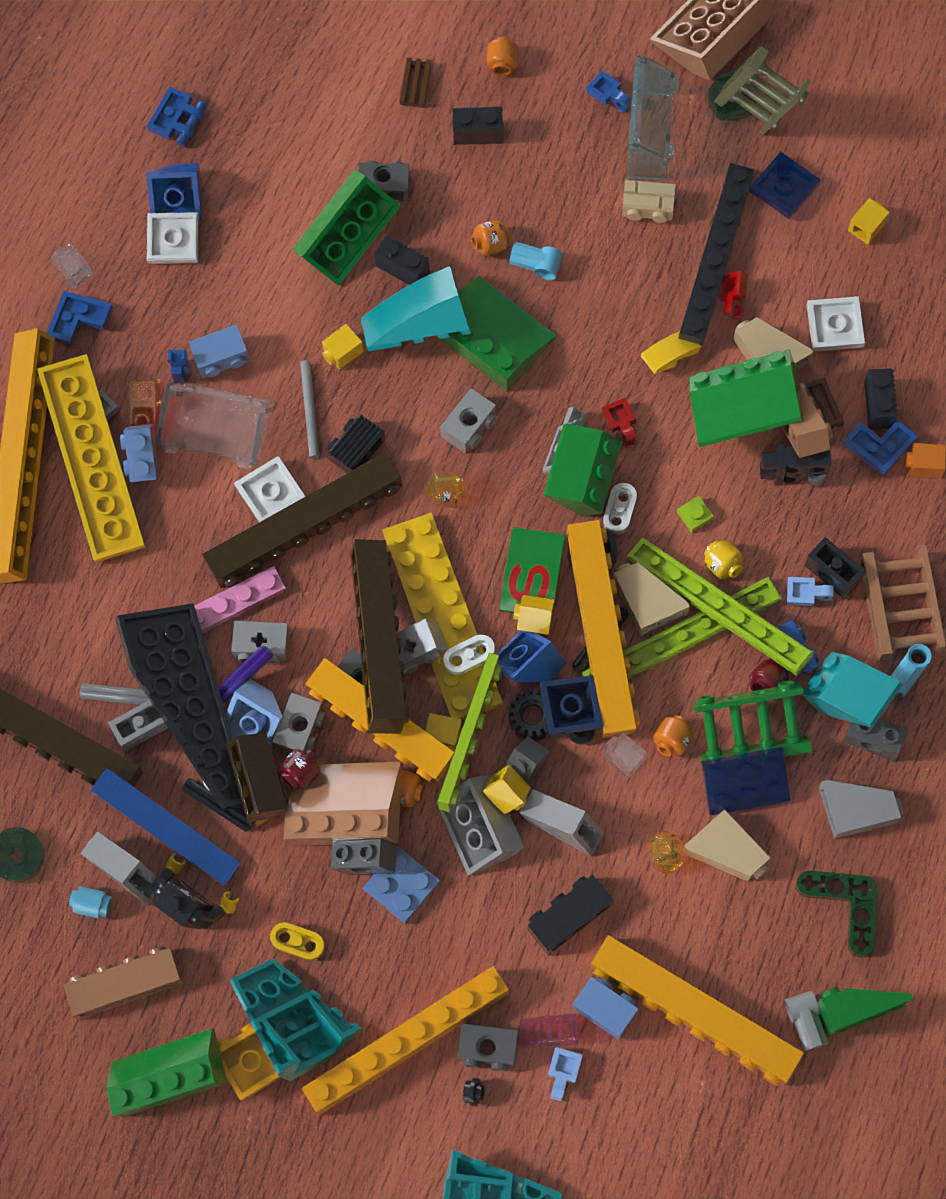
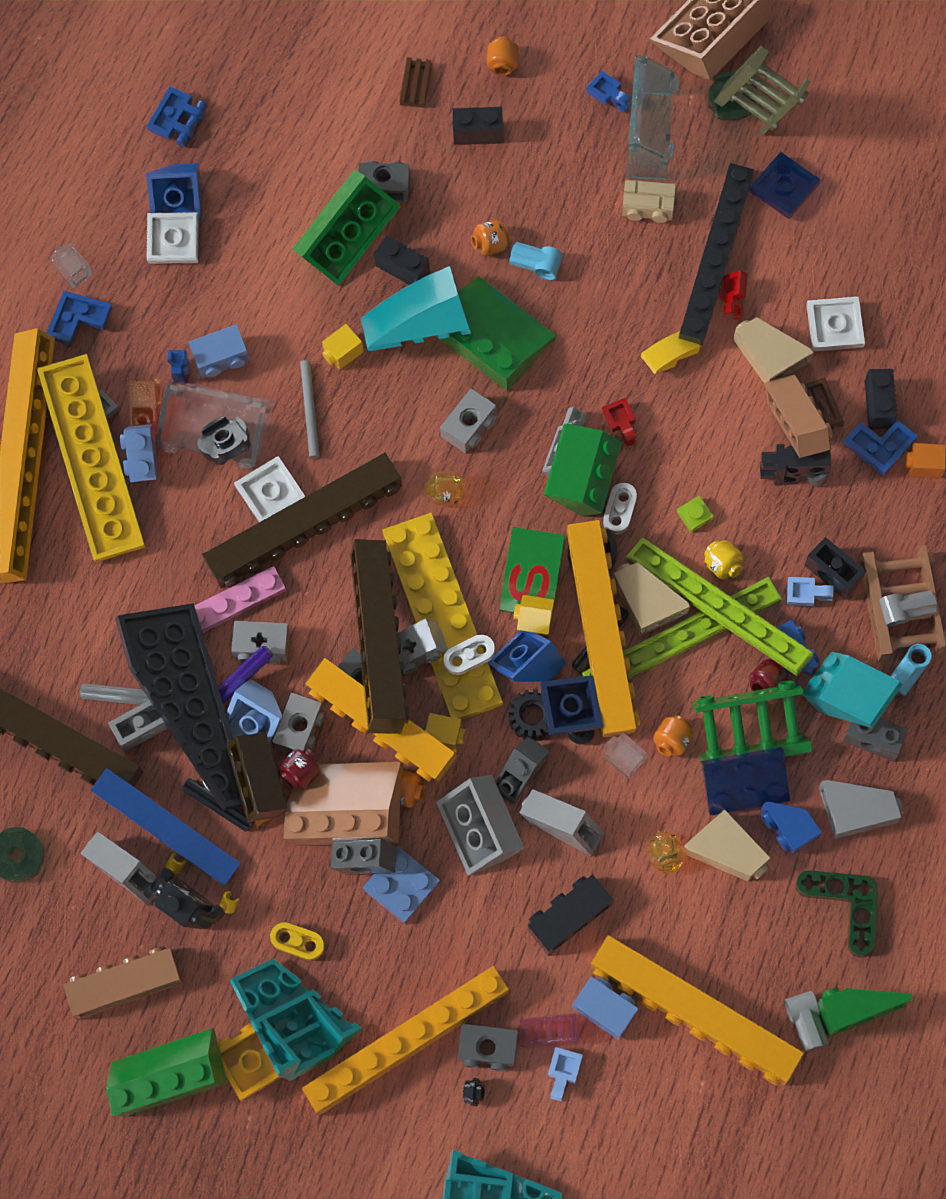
medium azure brick [69,886,112,919] -> none
black brick [327,414,385,473] -> none
lime plate [438,653,503,812] -> none
yellow brick [483,764,531,815] -> none
green slope [689,349,802,447] -> none
yellow brick [848,198,890,245] -> none
none -> black plate [197,417,251,465]
none -> blue slope [760,802,822,855]
none -> light grey piece [879,590,937,626]

